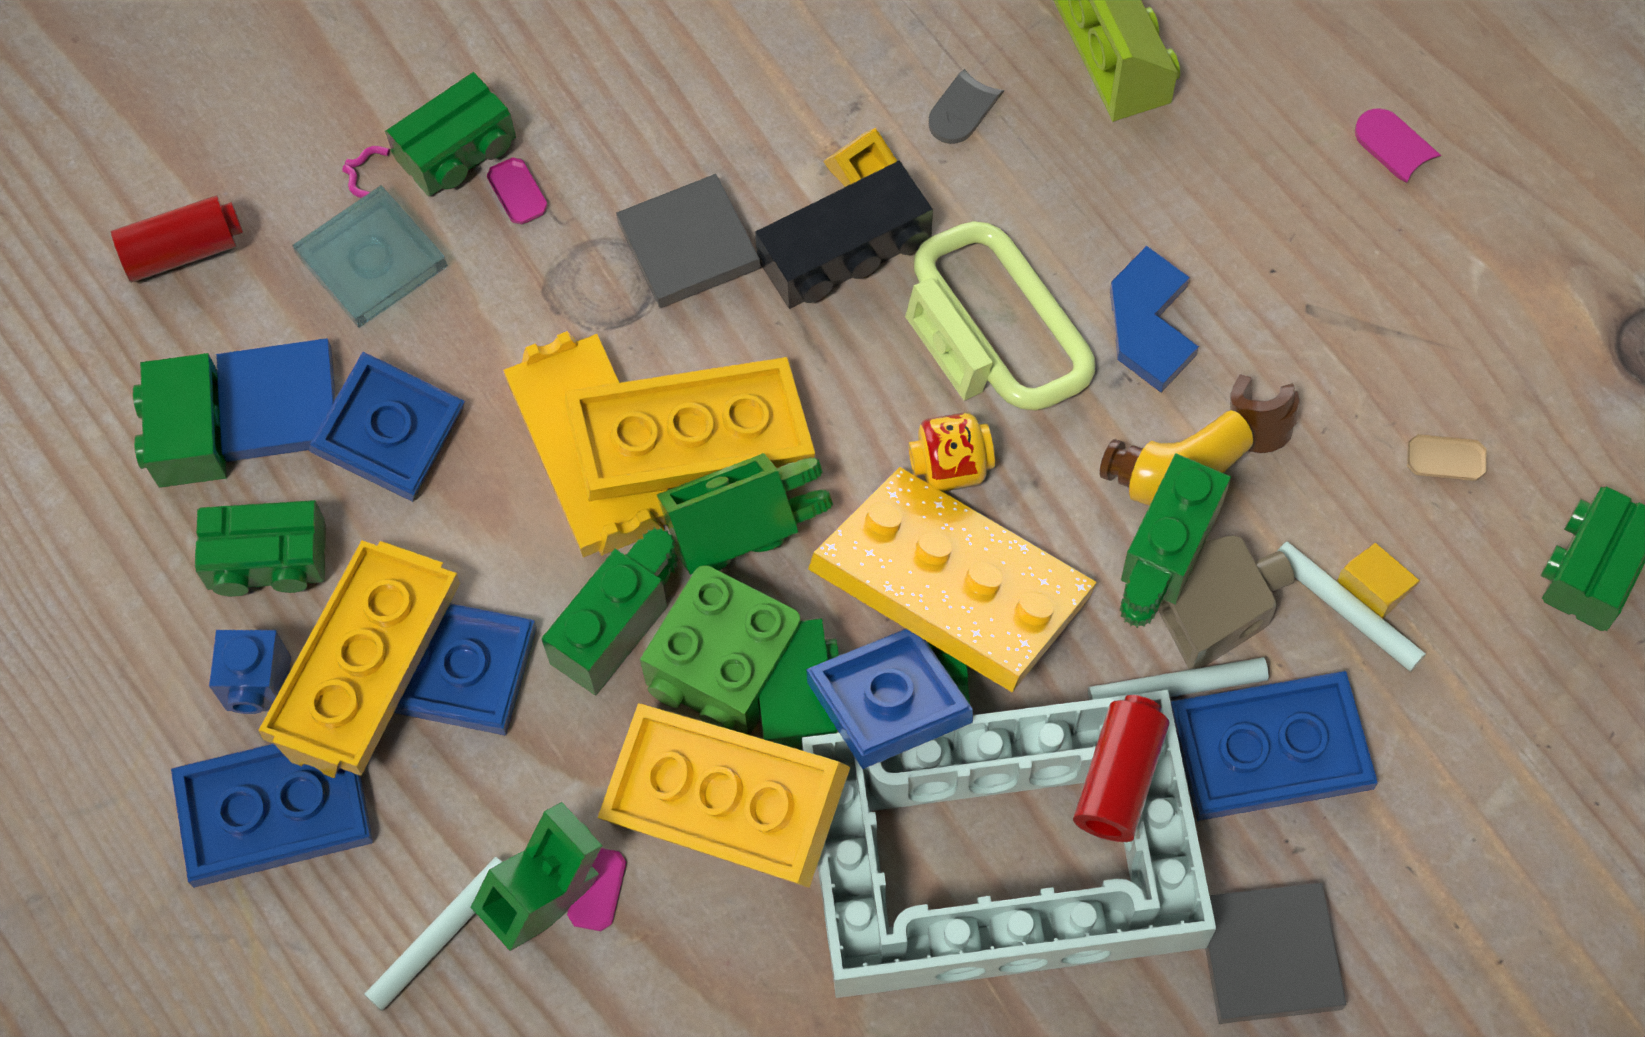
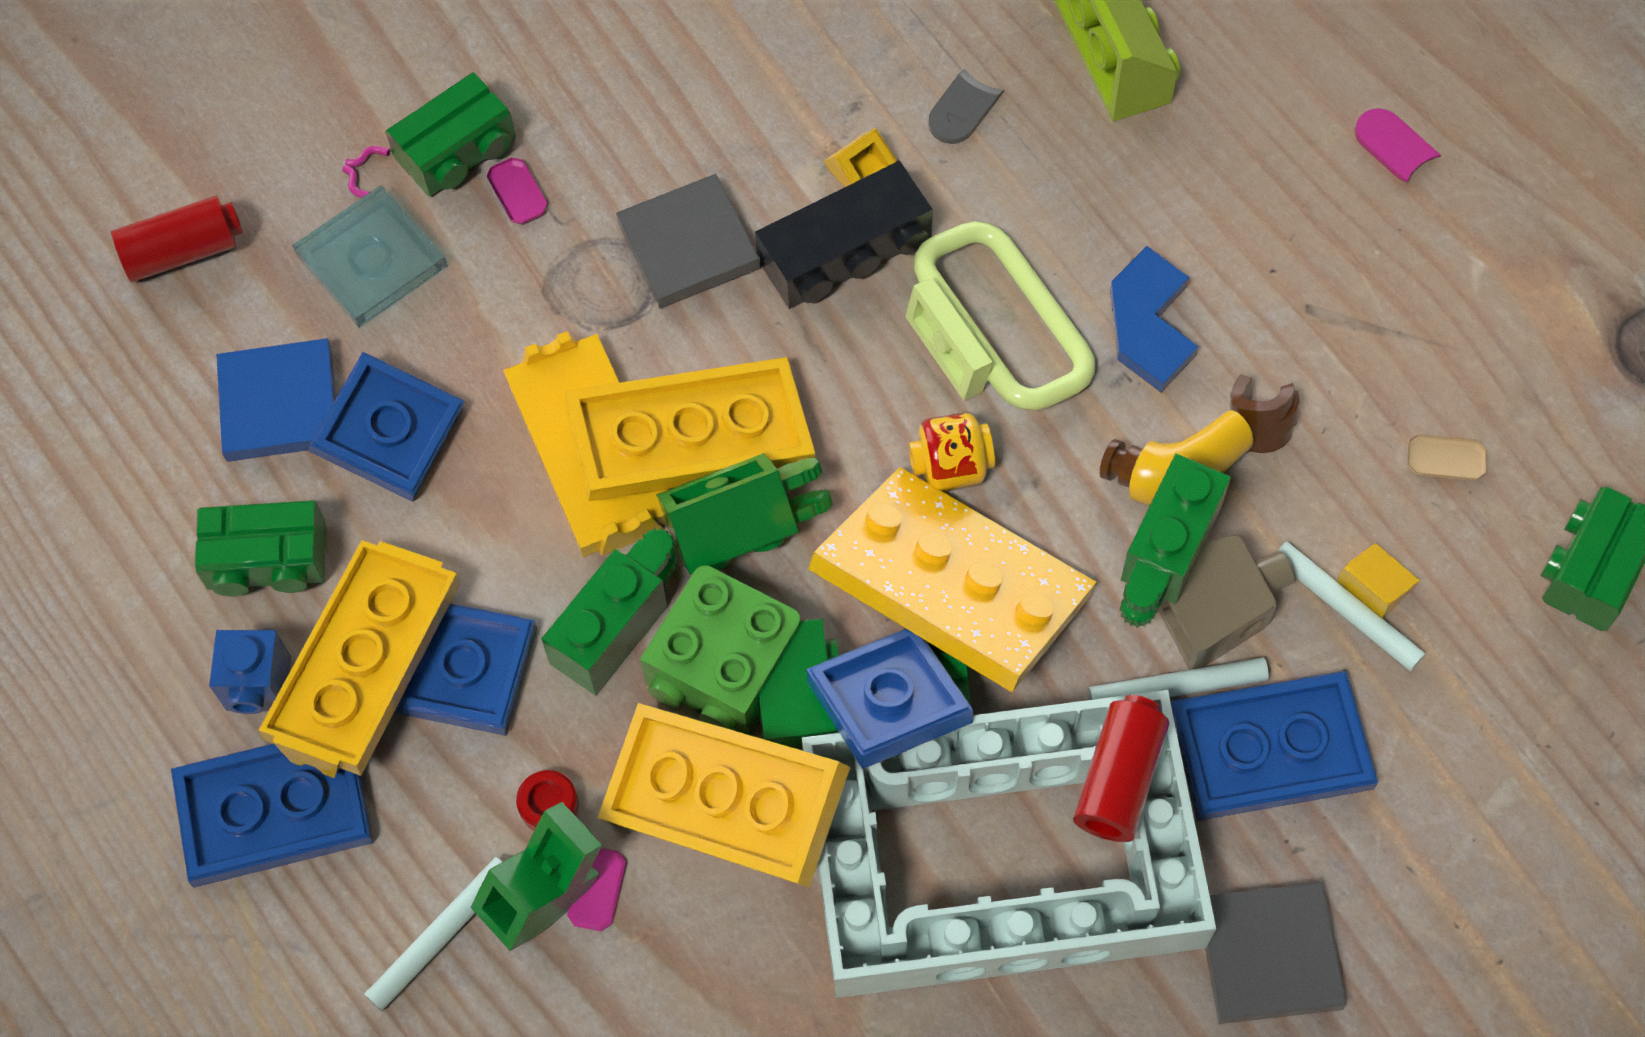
green brick [133,353,227,488] -> none
none -> red tile [516,770,579,831]

